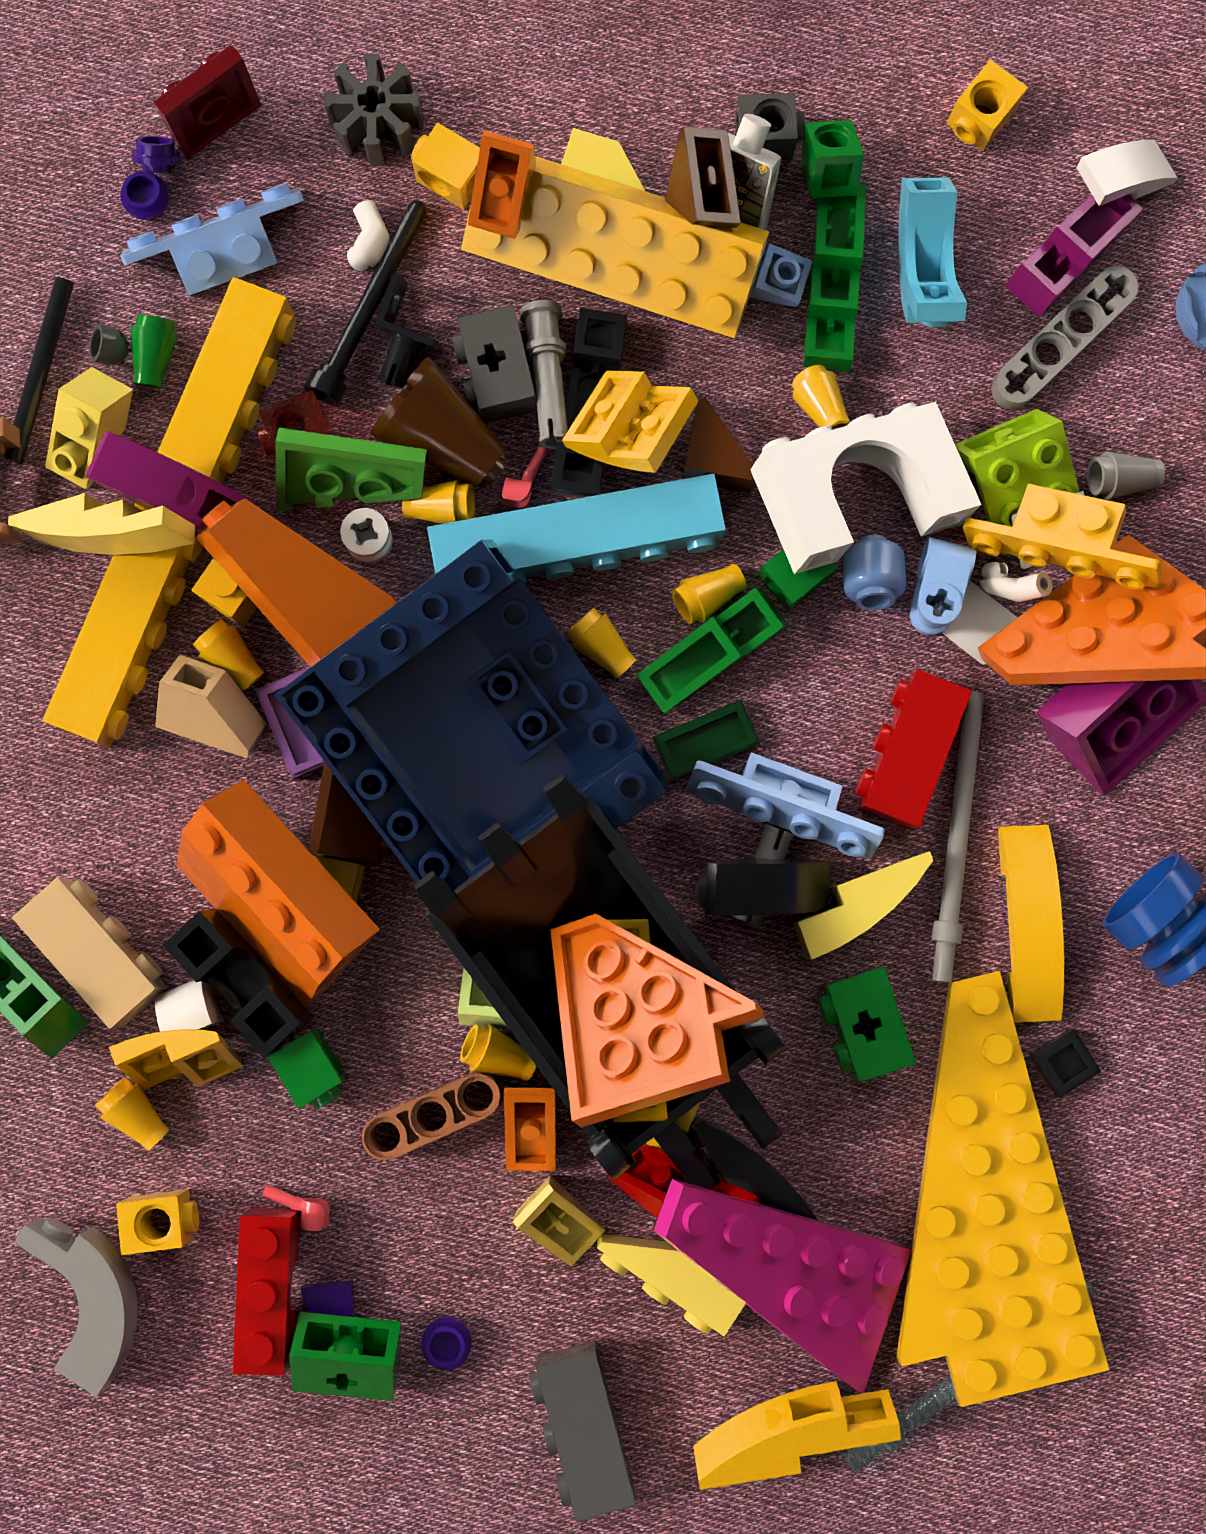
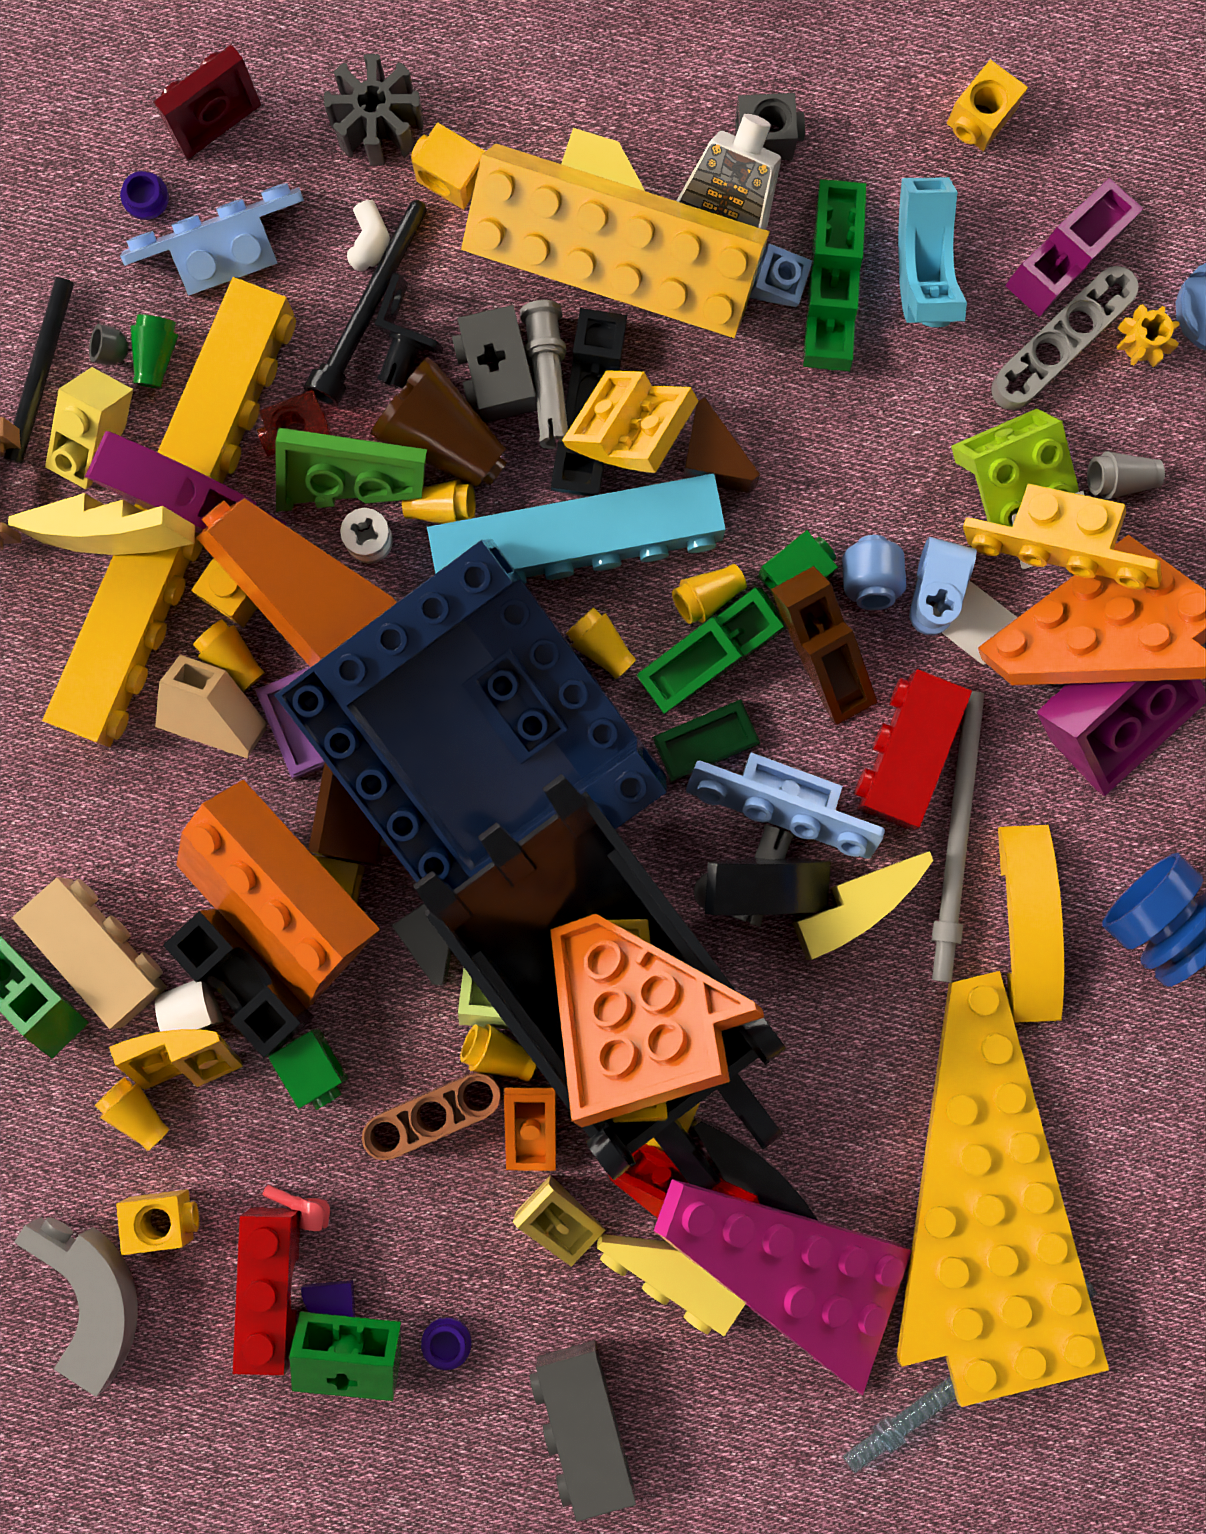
dark purple plate [131,136,180,173] -> none
orange slope [468,130,536,239] -> none
coral hand [502,446,549,509] -> none
reddish brown slope [665,126,741,228] -> none
yellow slope [693,1381,901,1490] -> none
white arch [750,402,982,574] -> none
yellow cone [792,365,851,429] -> none
green brick [800,120,864,198] -> none
green brick [818,967,916,1082] -> none
white arm [980,562,1053,602] -> none
black tile [1029,1028,1101,1098] -> none
white slope [1077,140,1178,206] -> none
none -> dark grey slope [392,903,452,986]
none -> reddish brown slope [771,566,878,725]
none -> yellow gear [1116,304,1180,367]

